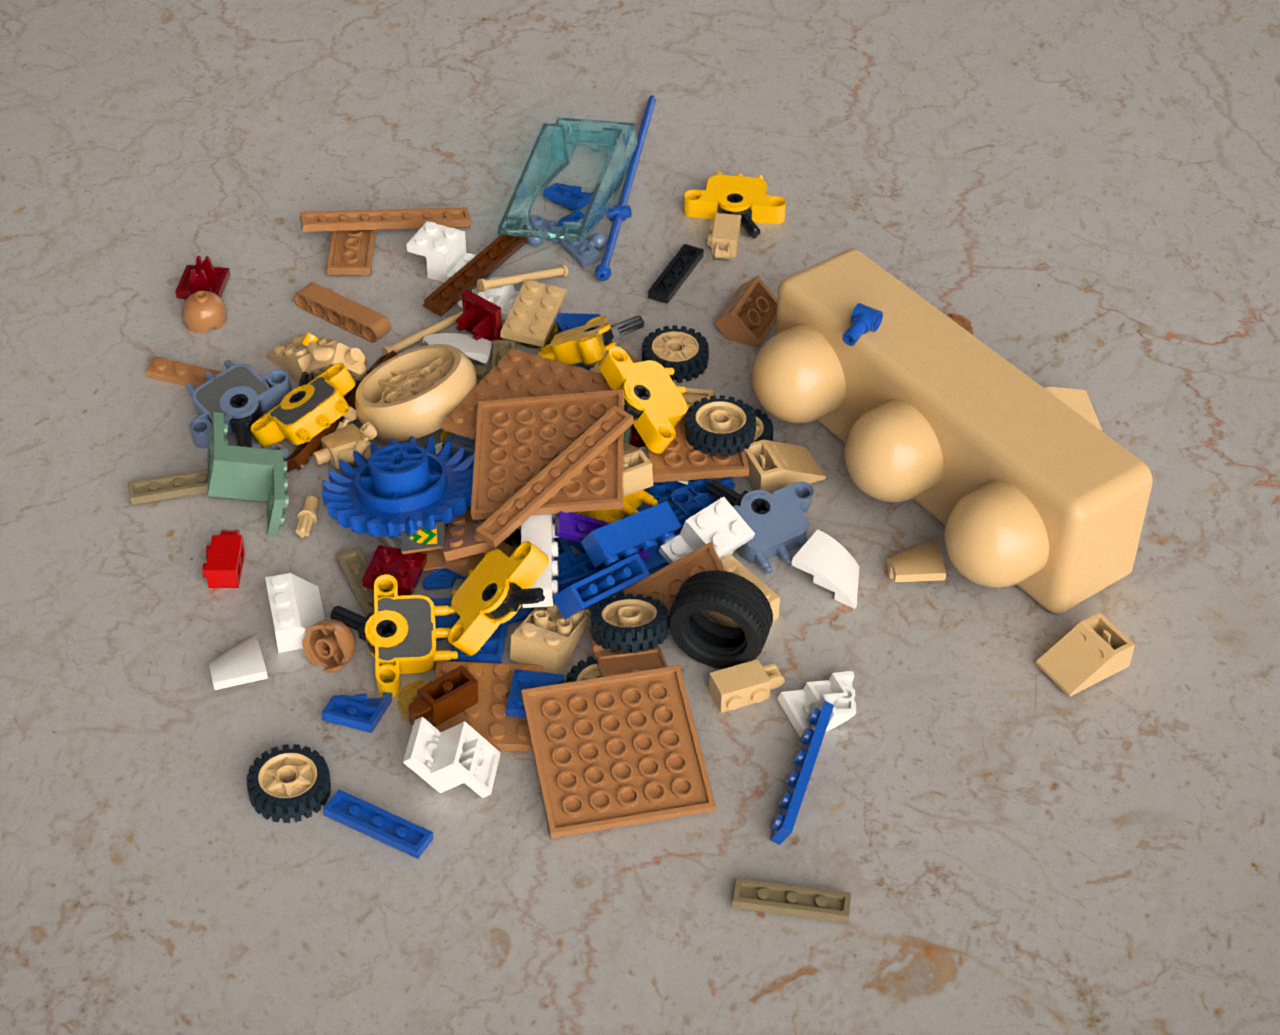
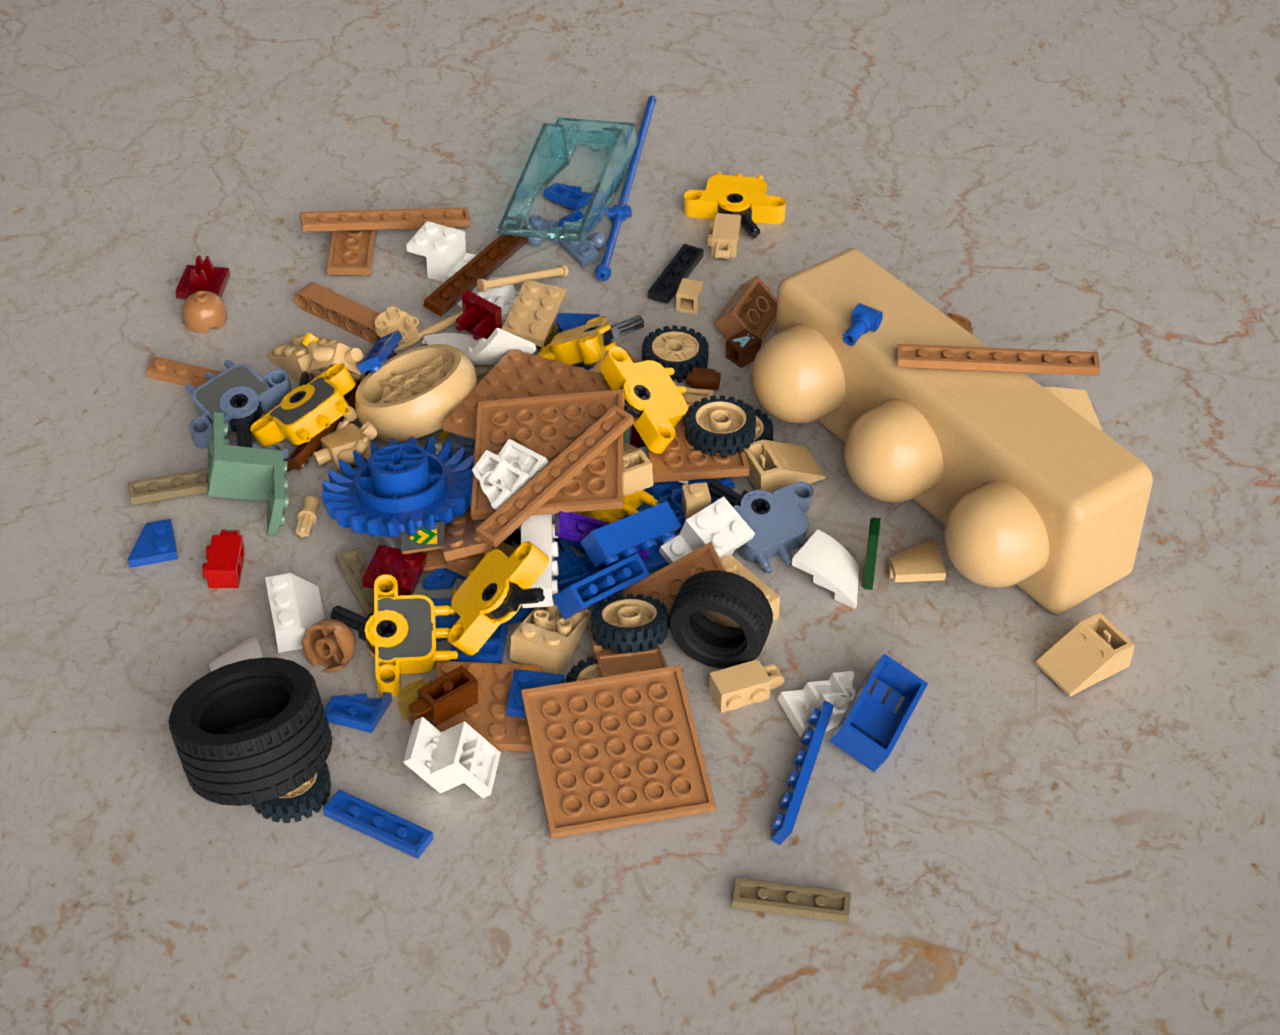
none -> blue wing [128,519,178,568]
none -> black tyre [169,657,333,806]
none -> blue plate [357,330,402,374]
none -> tan dish [374,306,419,344]
none -> white slope [464,328,536,366]
none -> white slope [472,439,549,511]
none -> tan brick [676,278,704,314]
none -> tan brick [682,482,711,521]
none -> reddish brown brick [687,367,721,390]
none -> reddish brown brick [726,329,762,368]
none -> blue piece [829,653,928,772]
none -> dark green tile [863,517,881,590]
none -> medium nougat plate [897,344,1100,376]

